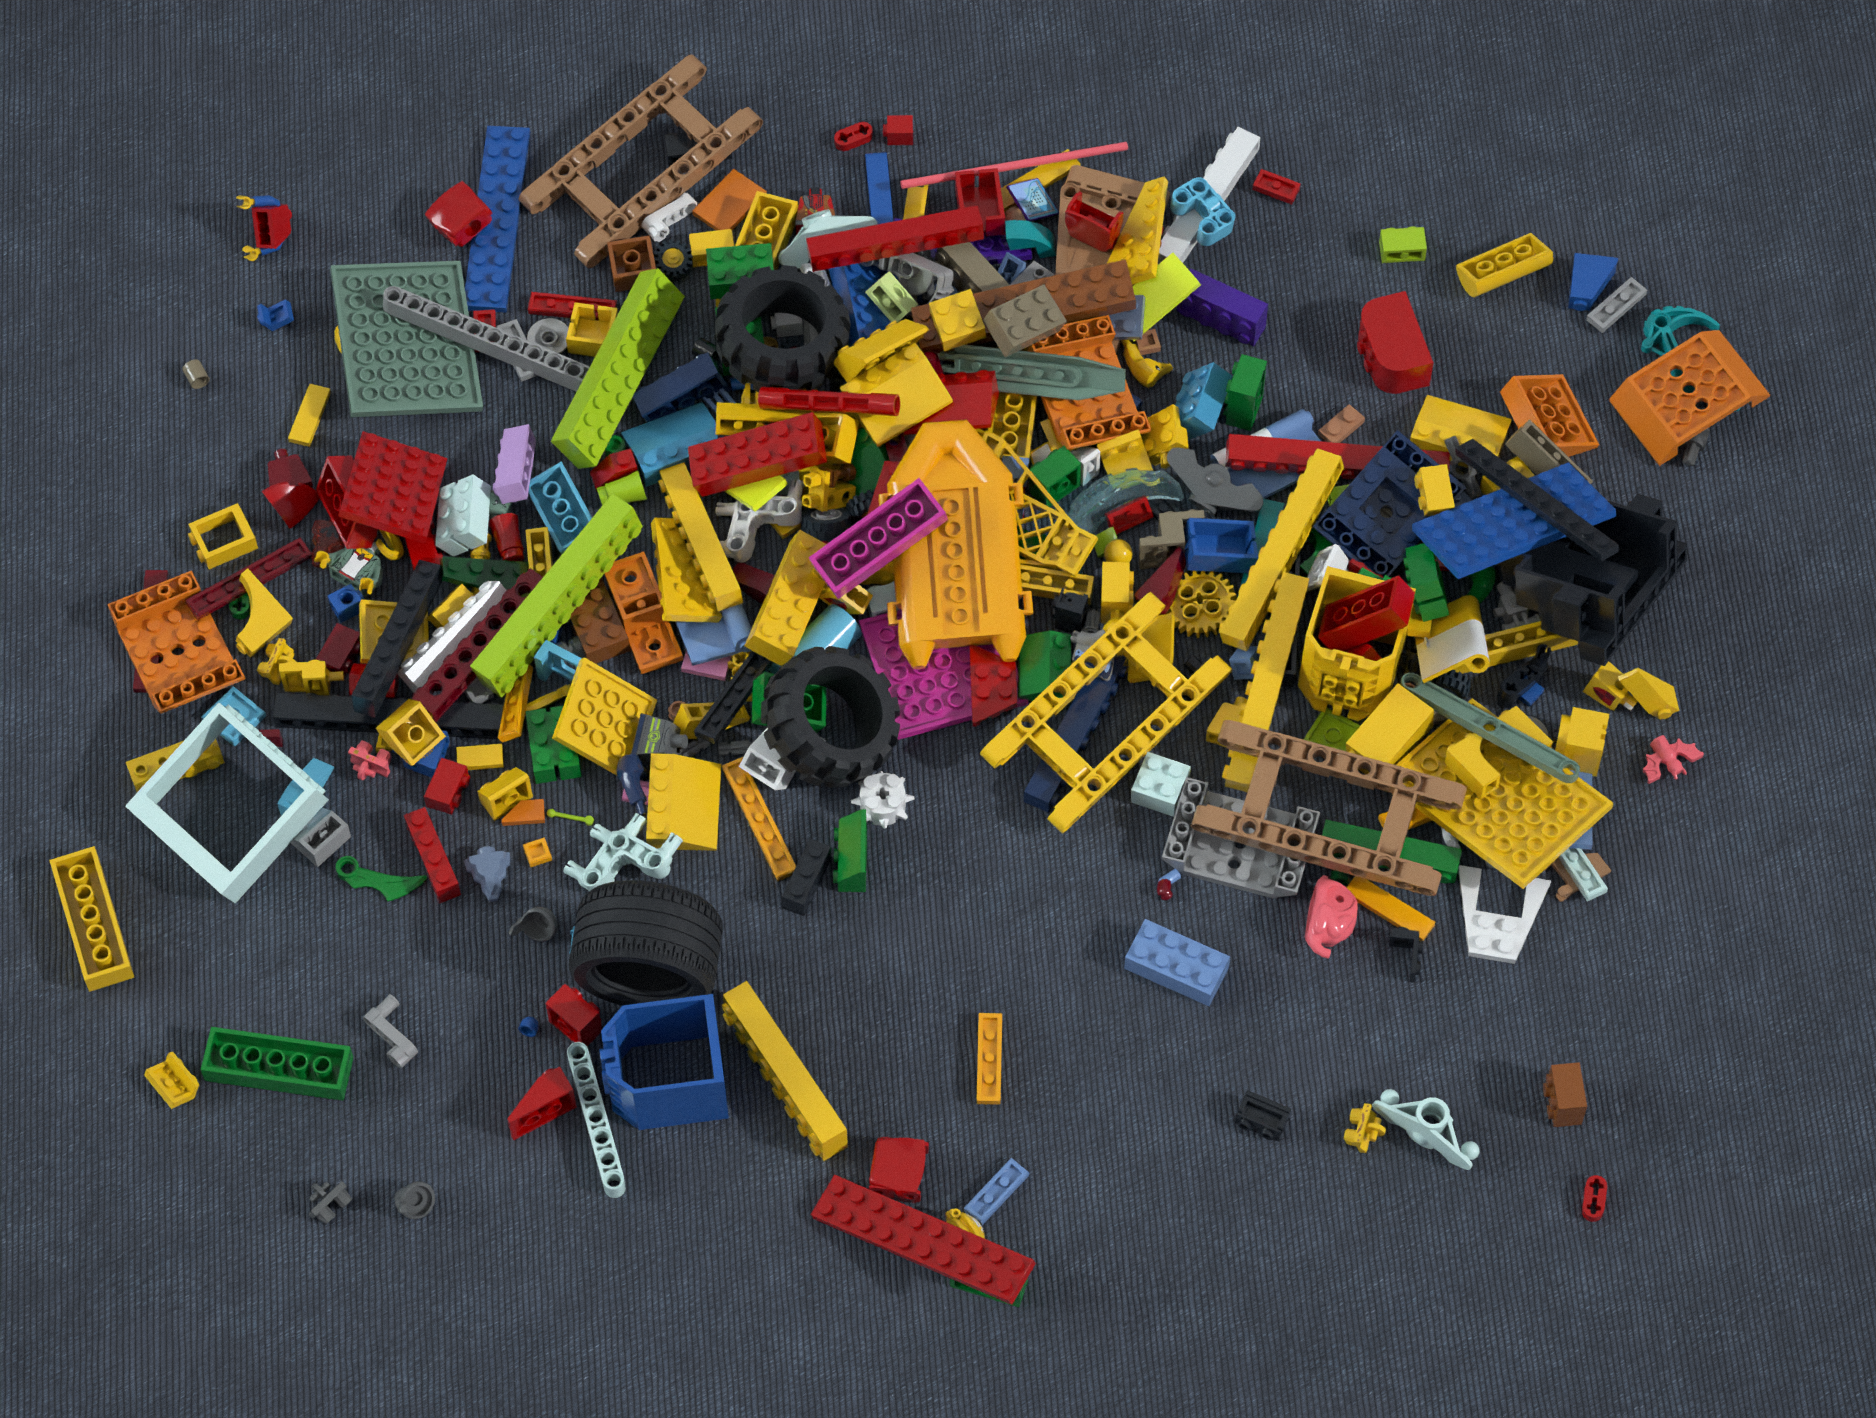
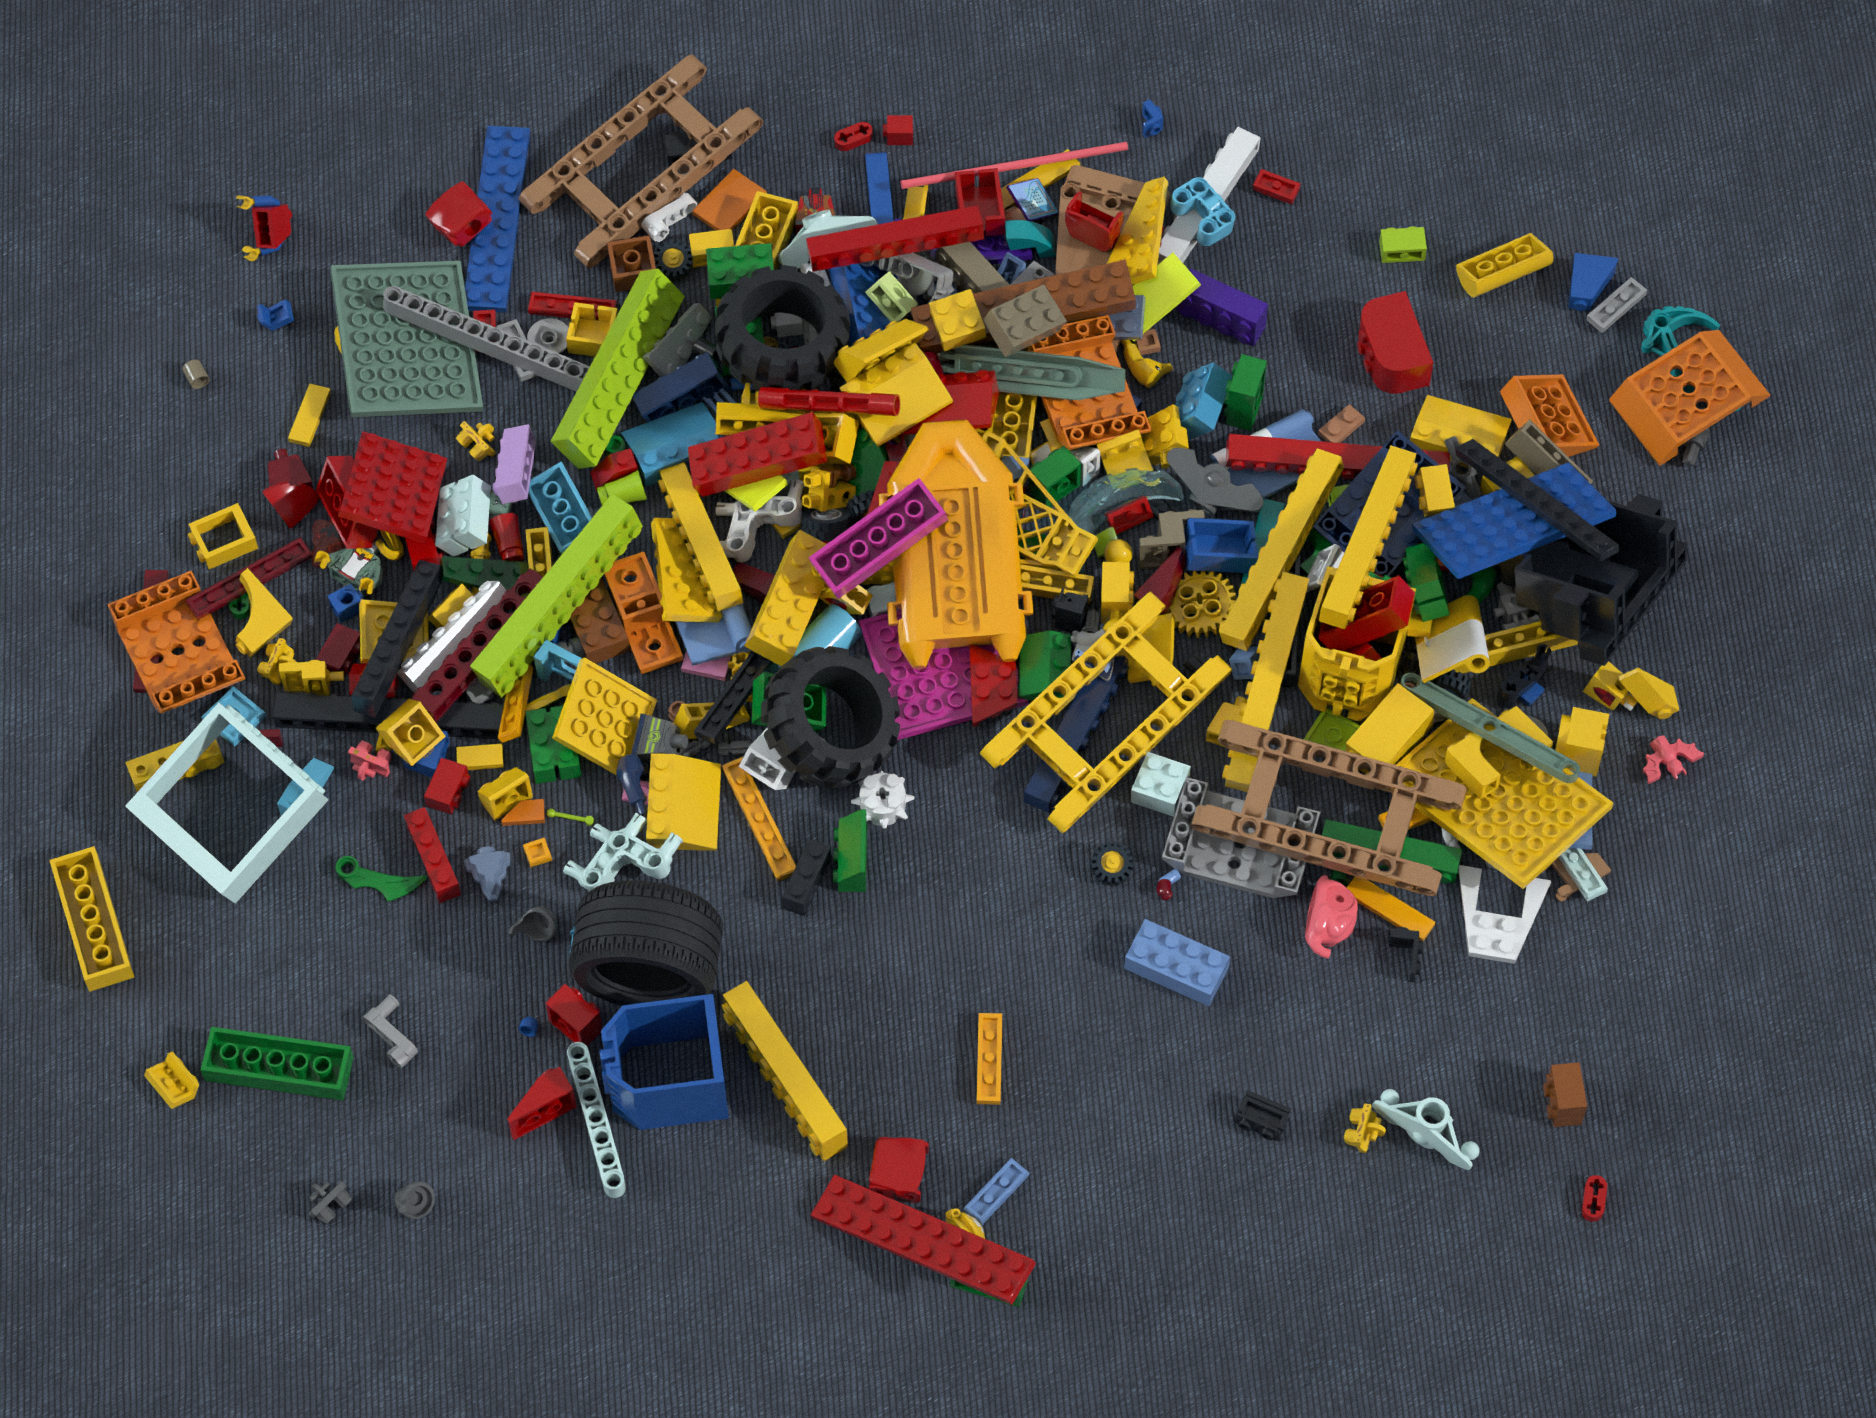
light grey slope [290,808,351,867] -> none
none -> yellow hips [456,421,496,462]
none -> light grey wing [642,303,712,377]
none -> black wheel [1090,841,1133,886]
none -> blue bracket [1142,99,1163,138]
none -> yellow brick [1319,446,1418,629]

